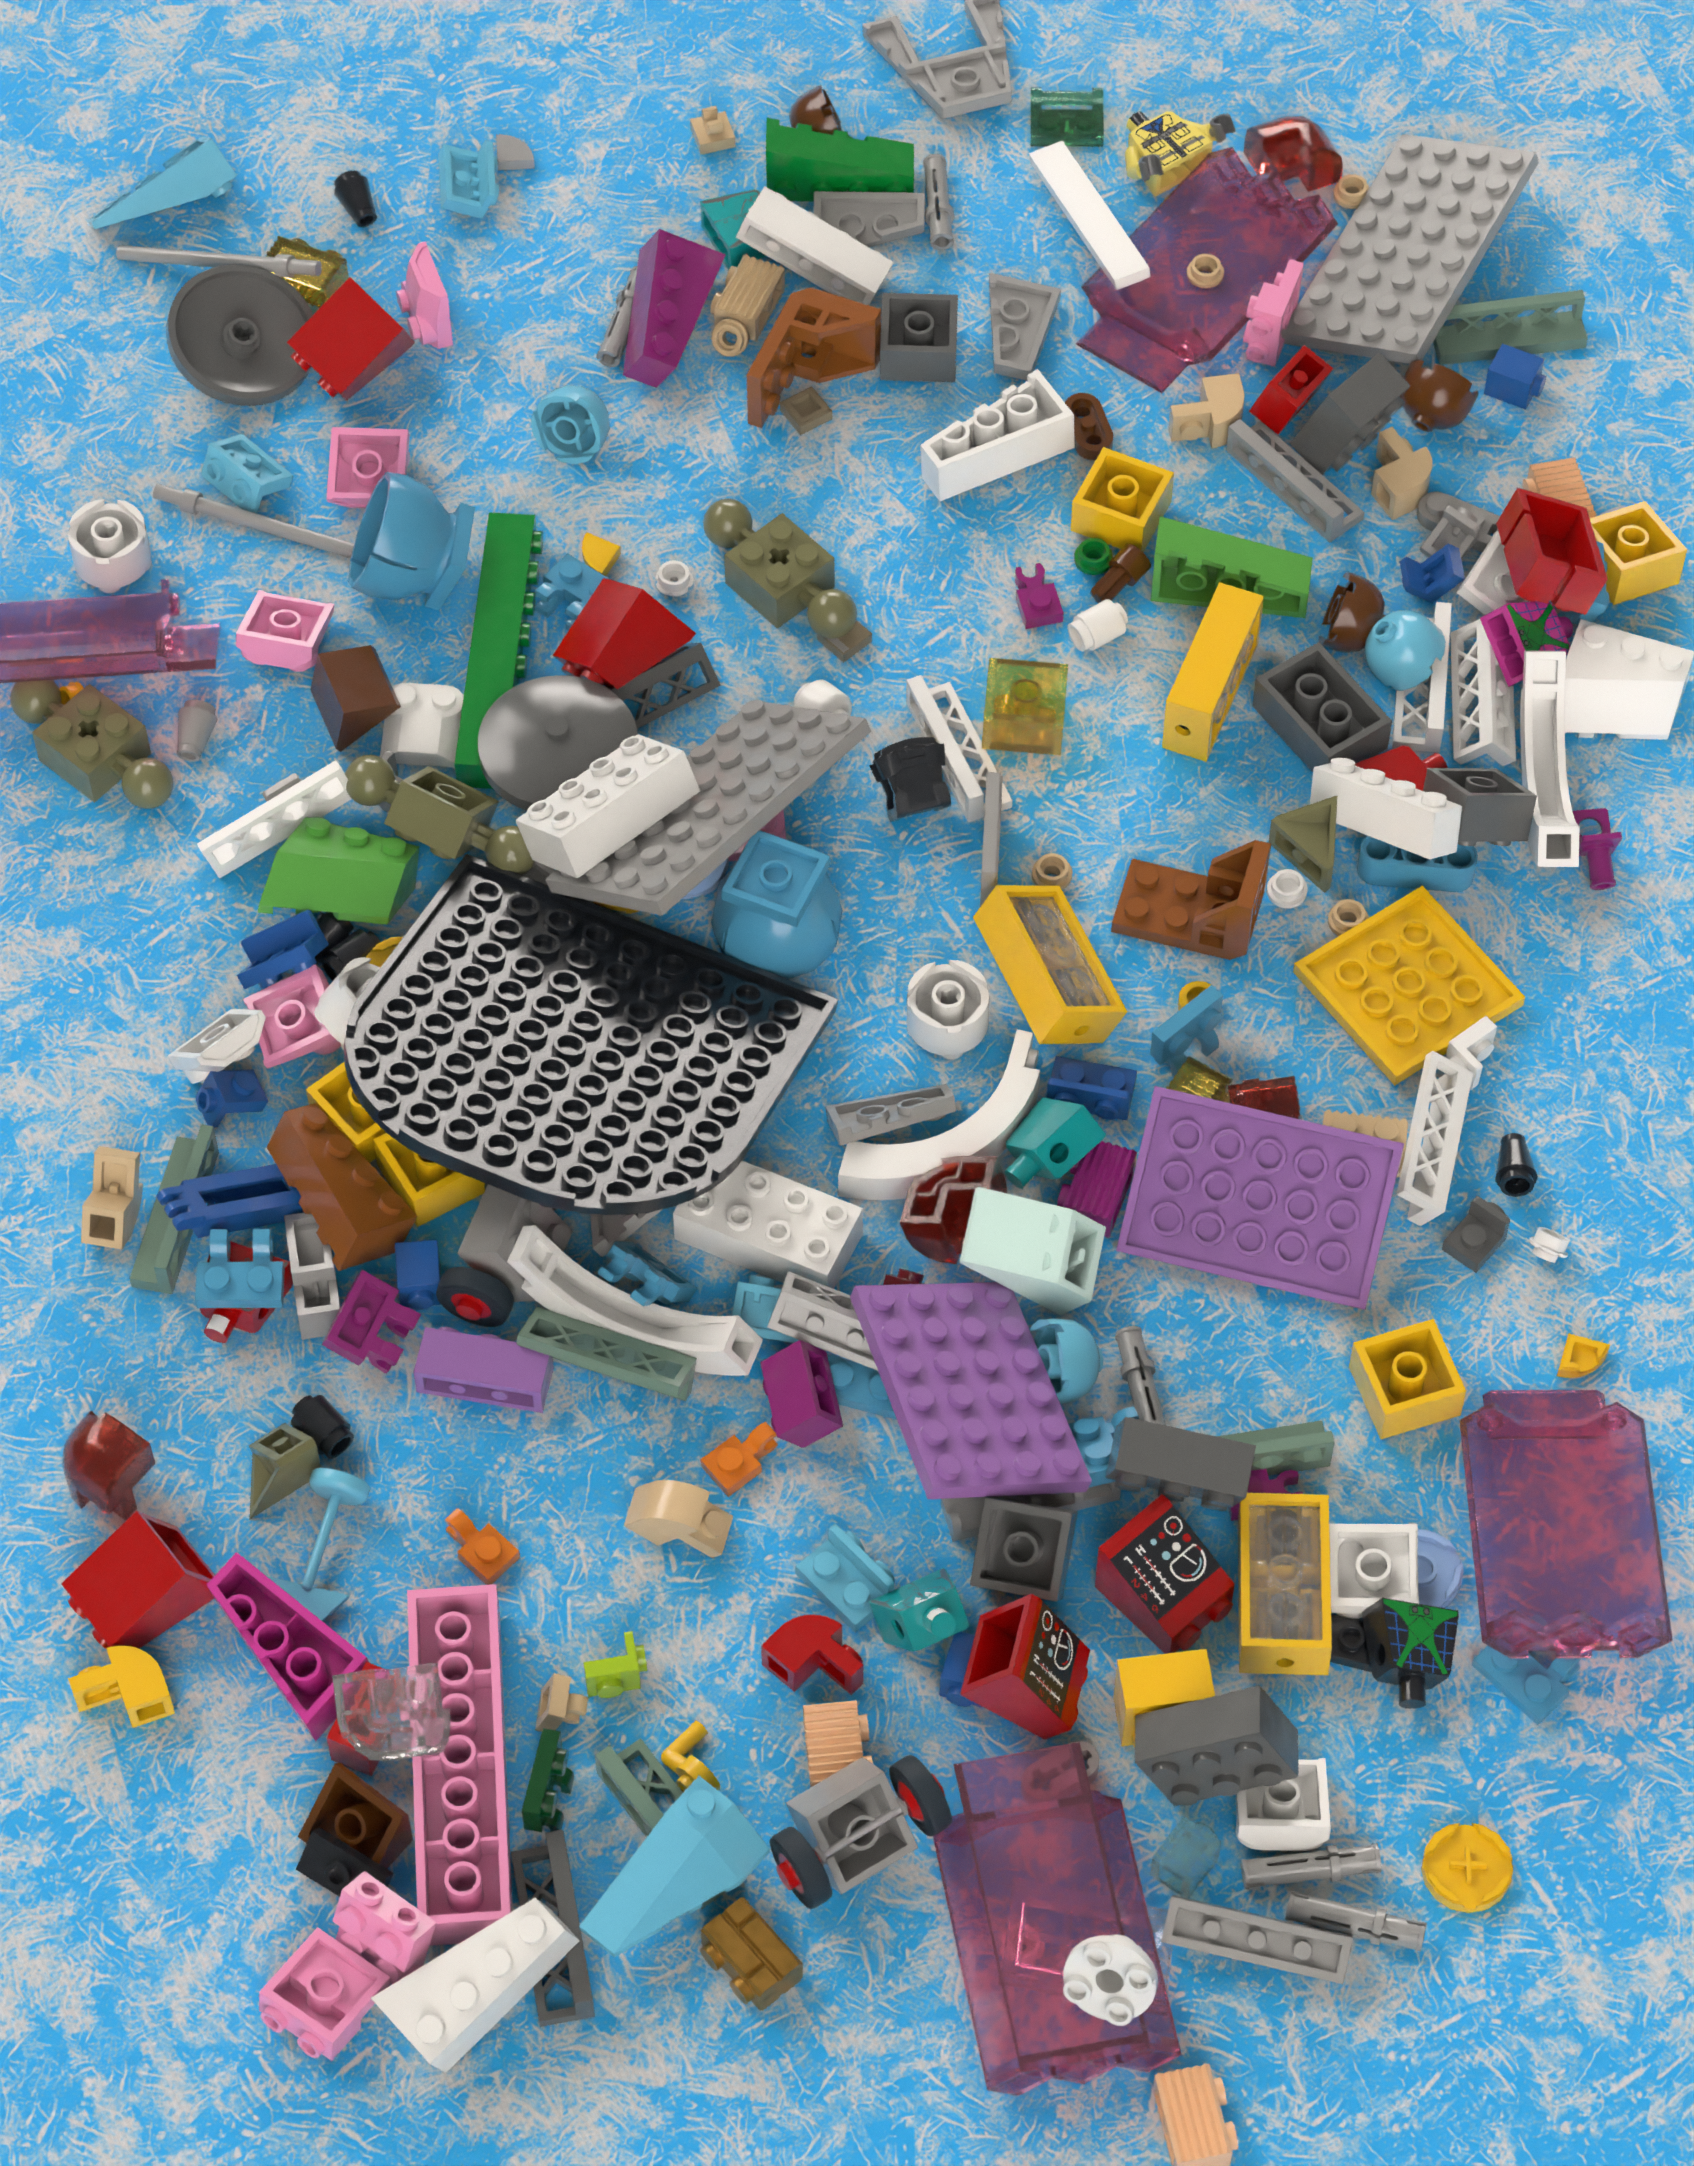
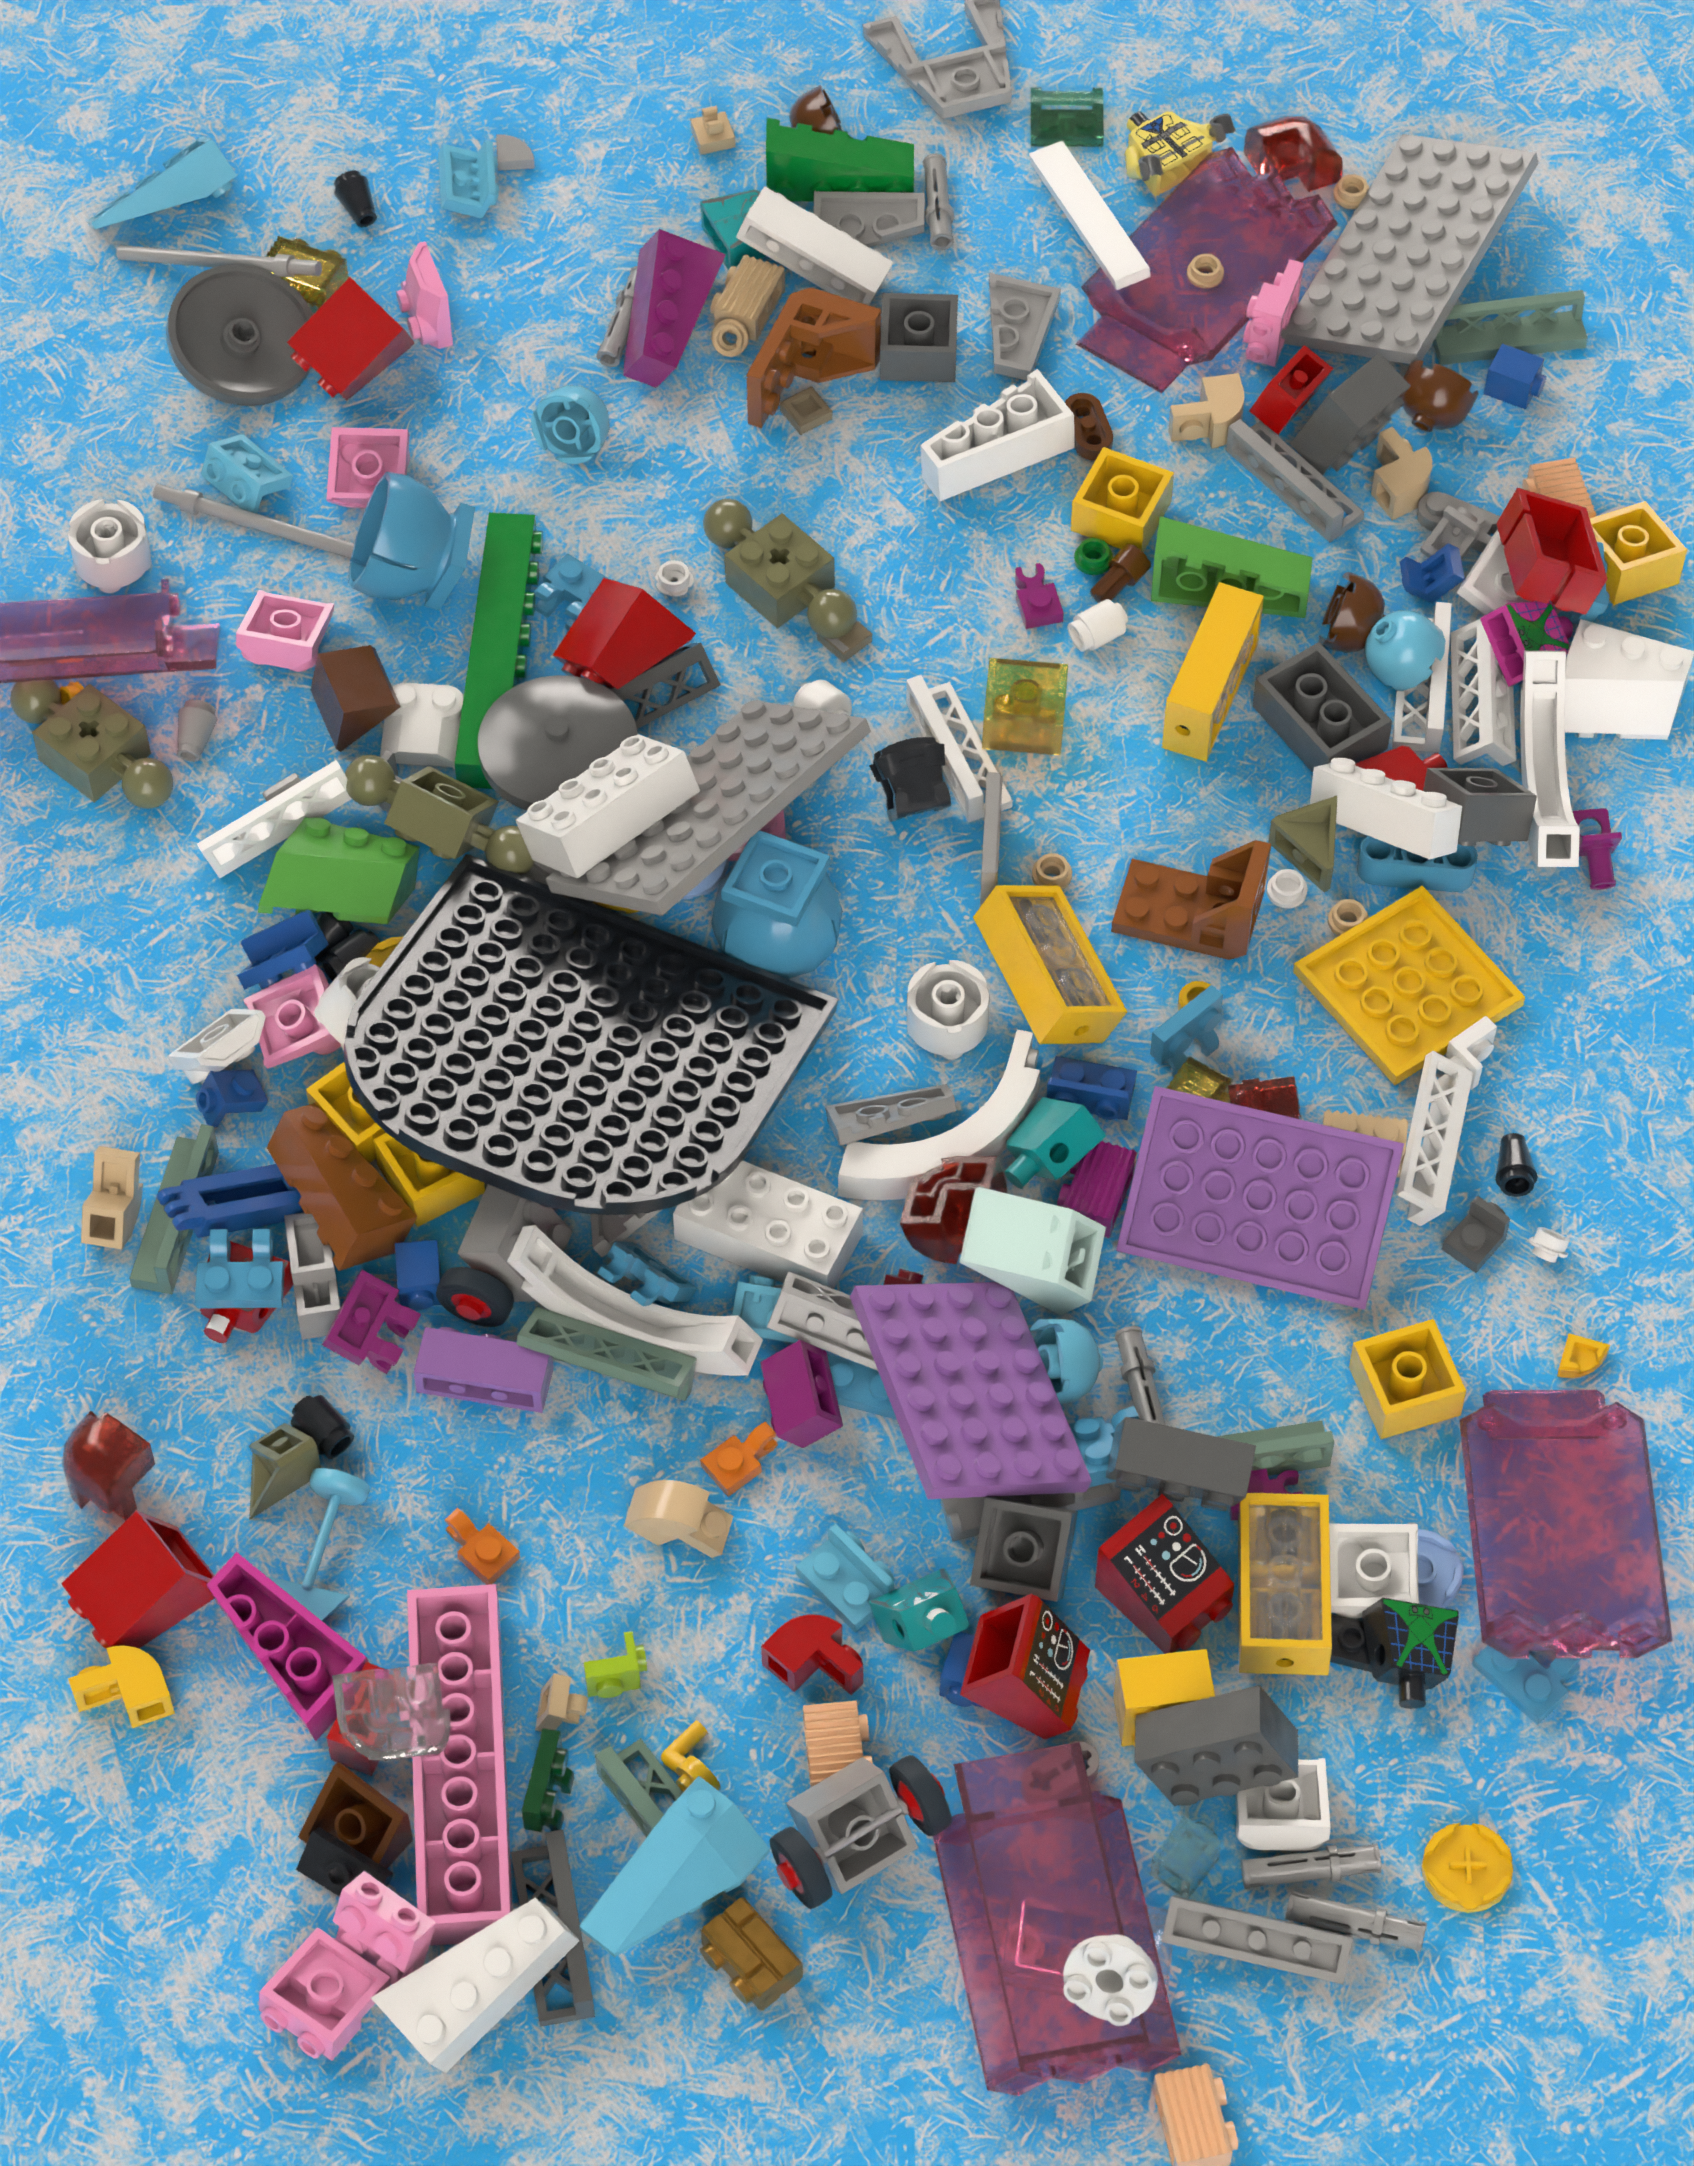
yellow tile [582,532,621,576] -> none

